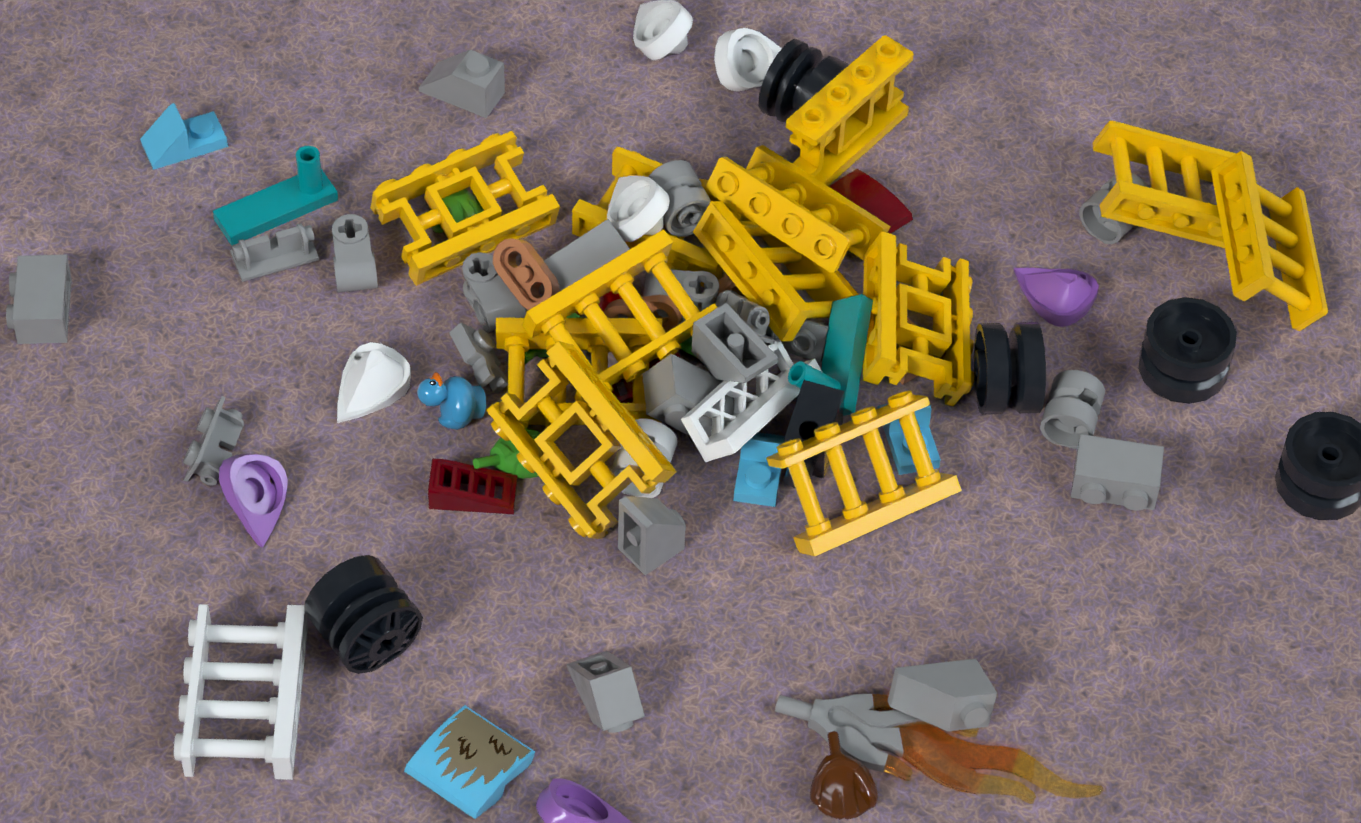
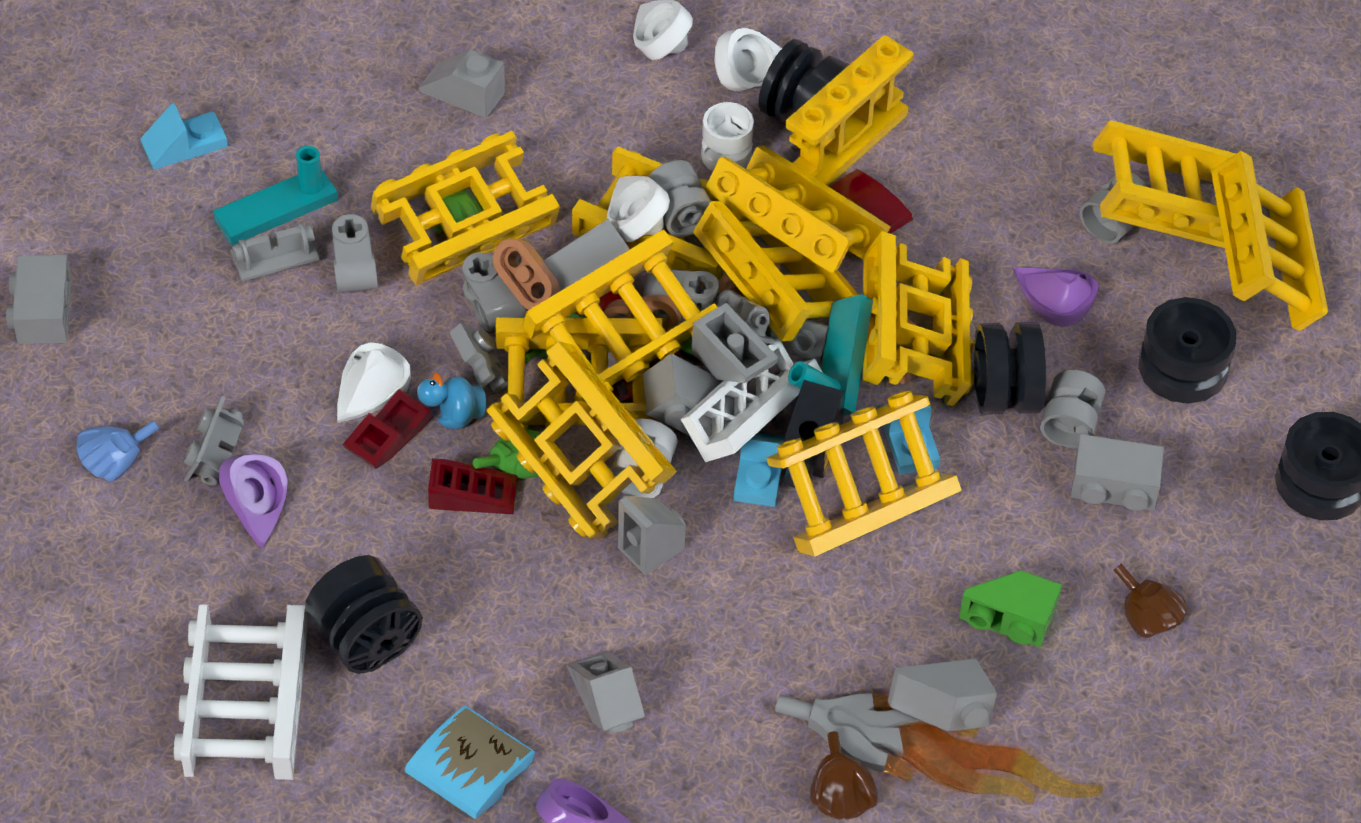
none -> medium blue piece [76,420,160,482]
none -> dark red slope [343,389,433,469]
none -> white wheel [701,102,754,171]
none -> bright green slope [959,570,1062,647]
none -> reddish brown piece [1113,563,1187,638]

